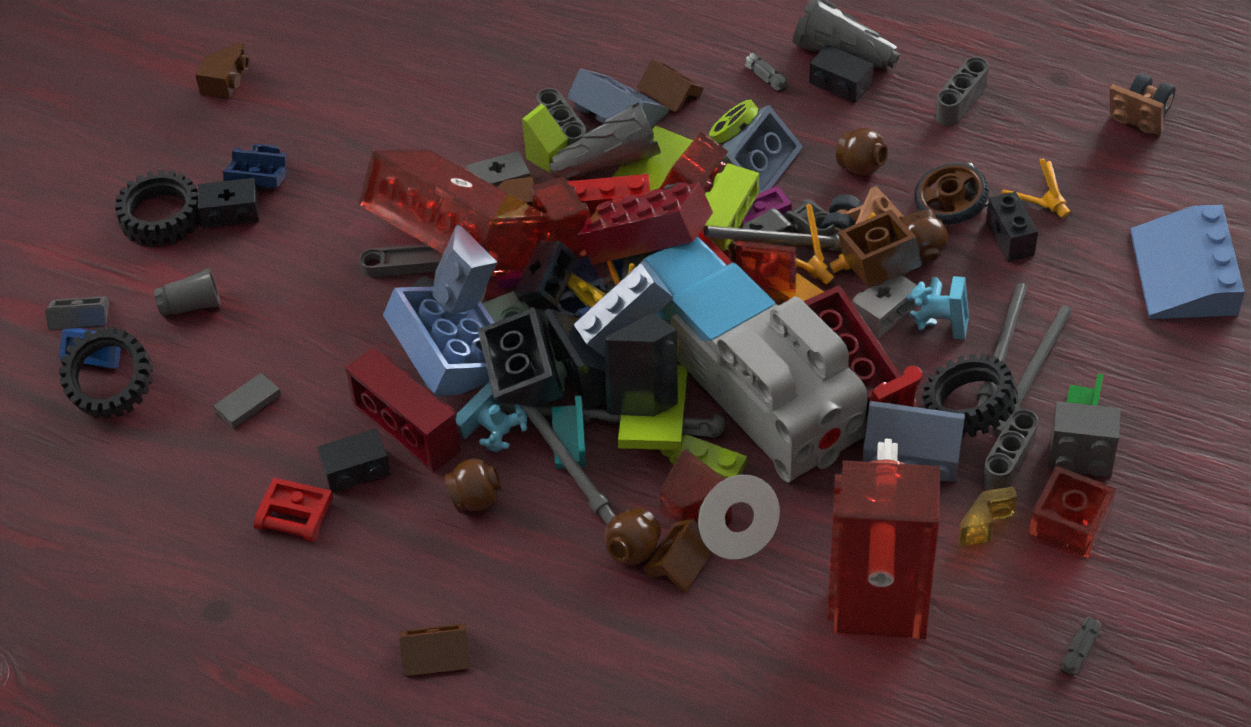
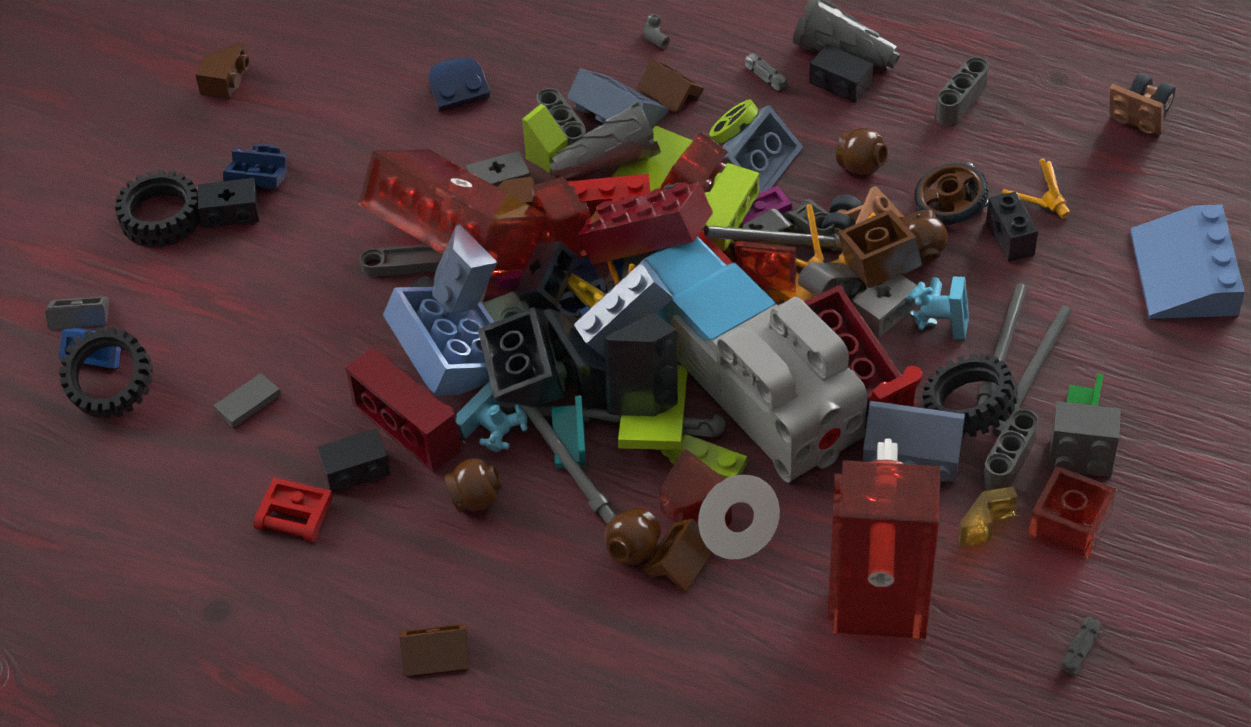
dark grey plant [154,268,221,316] -> none
none -> dark blue slope [429,57,491,111]
none -> dark grey arm [643,14,670,49]
none -> dark grey beam [798,262,866,300]

